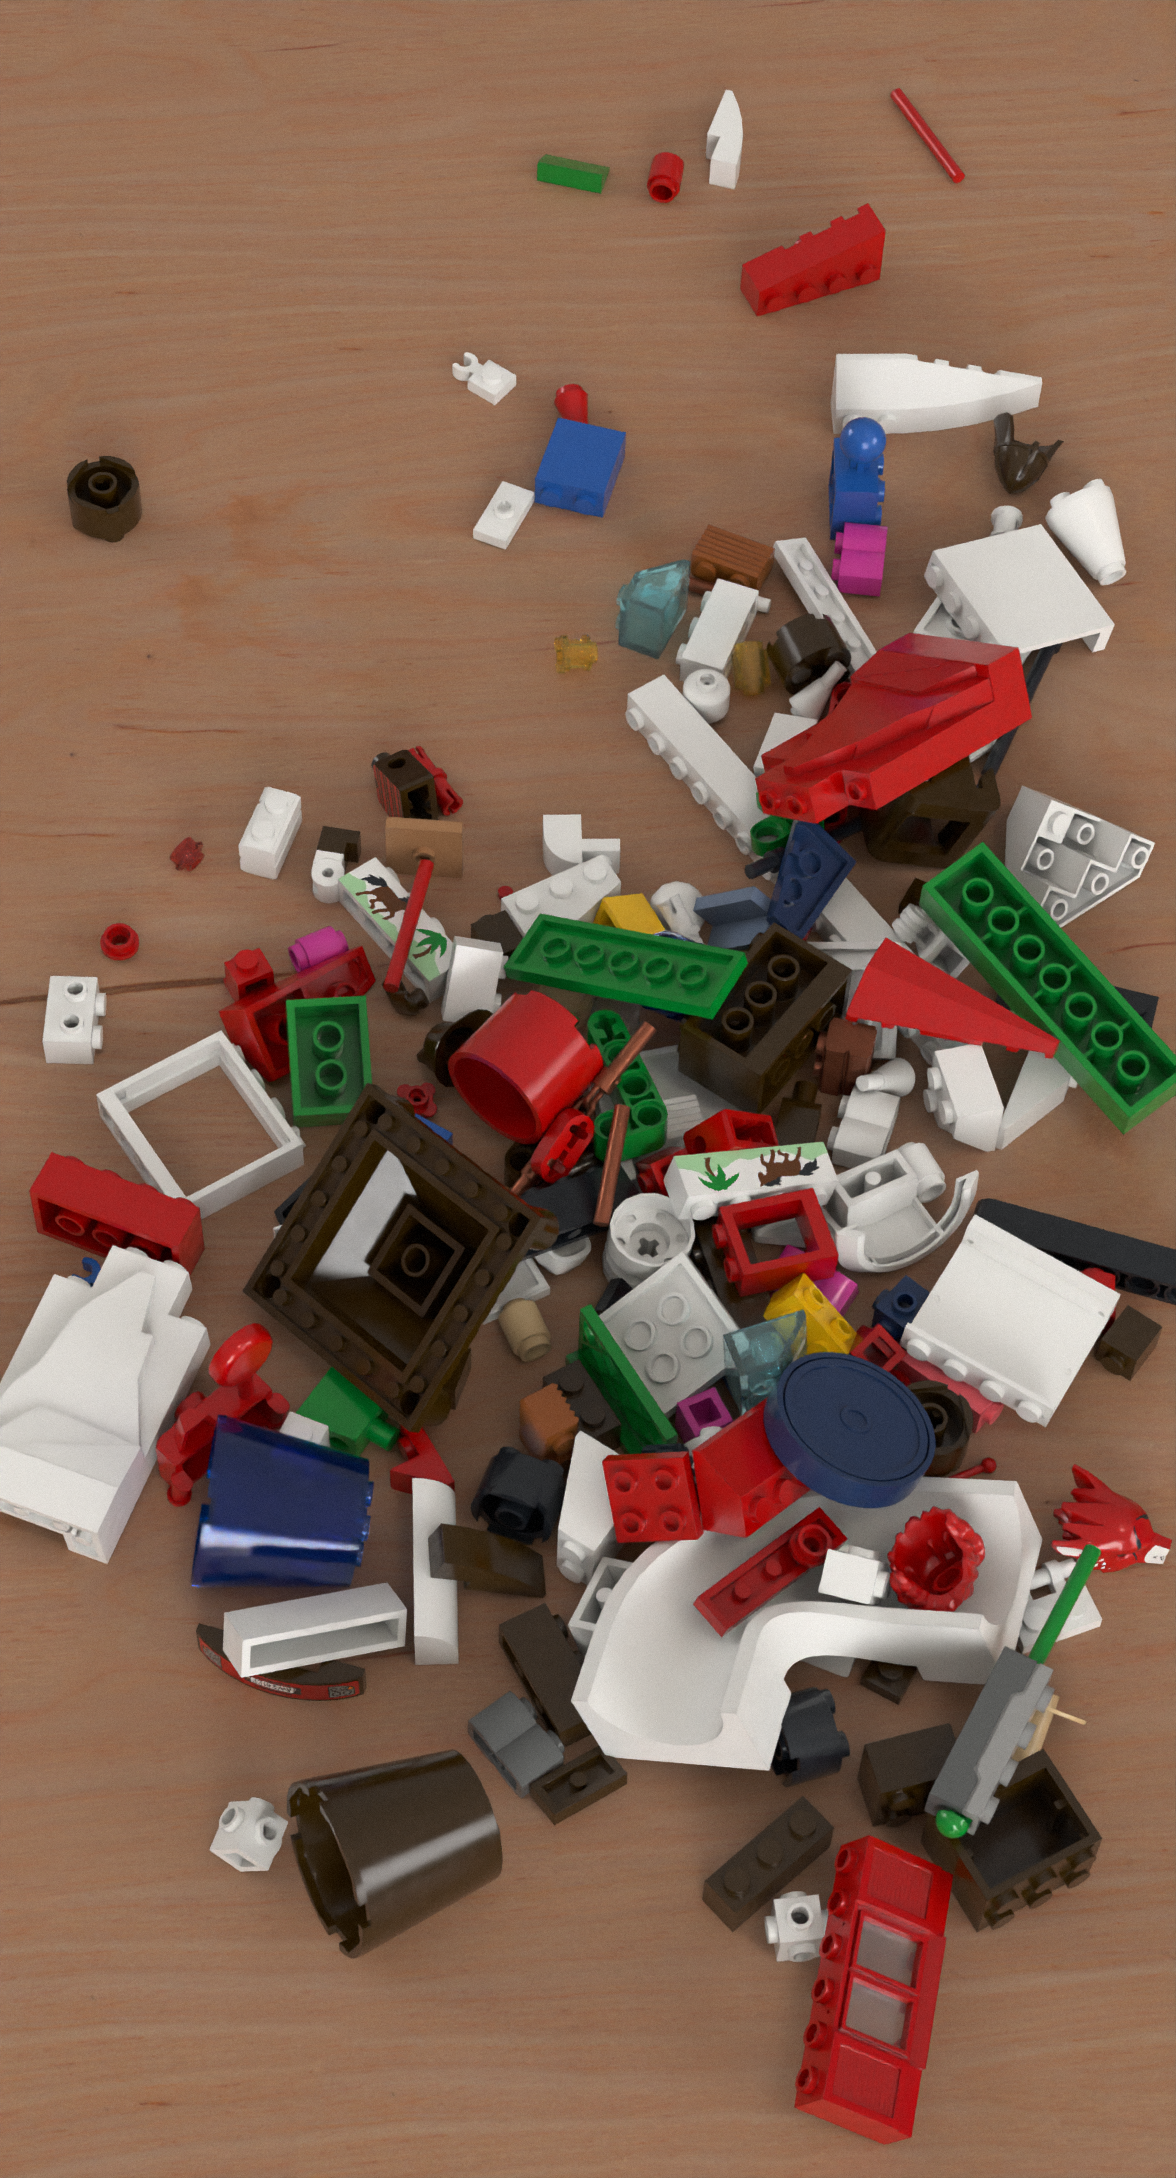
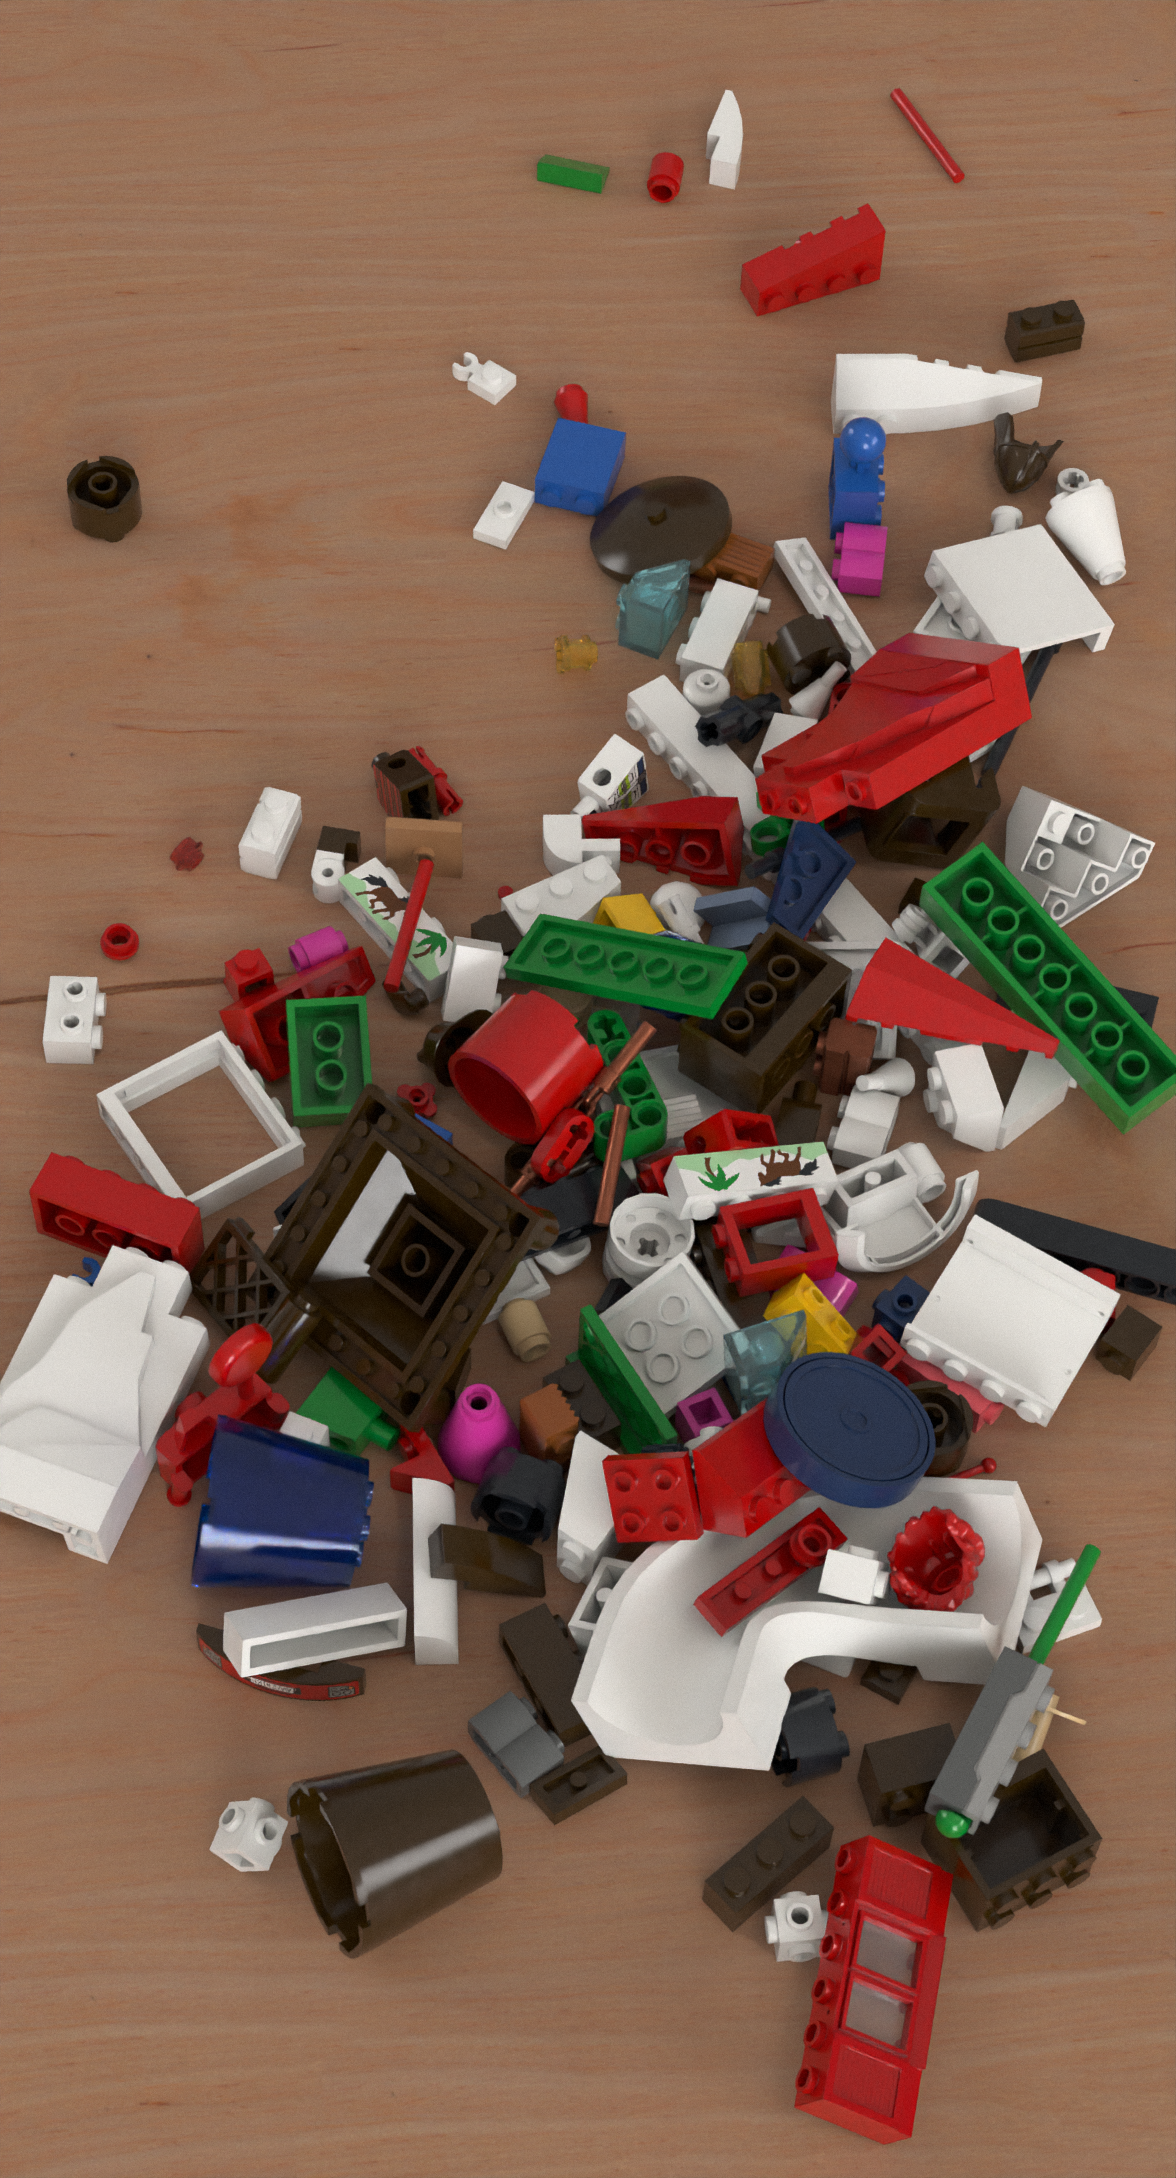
red piece [1051,1464,1172,1573] -> none
none -> dark brown piece [189,1217,323,1384]
none -> dark pink cone [438,1383,521,1484]
none -> white torso [570,734,649,826]
none -> red wedge [581,796,744,886]
none -> dark brown dish [590,476,732,586]
none -> black piece [695,692,783,747]
none -> dark brown brick [1004,300,1085,363]
none -> white bush [1055,468,1089,495]

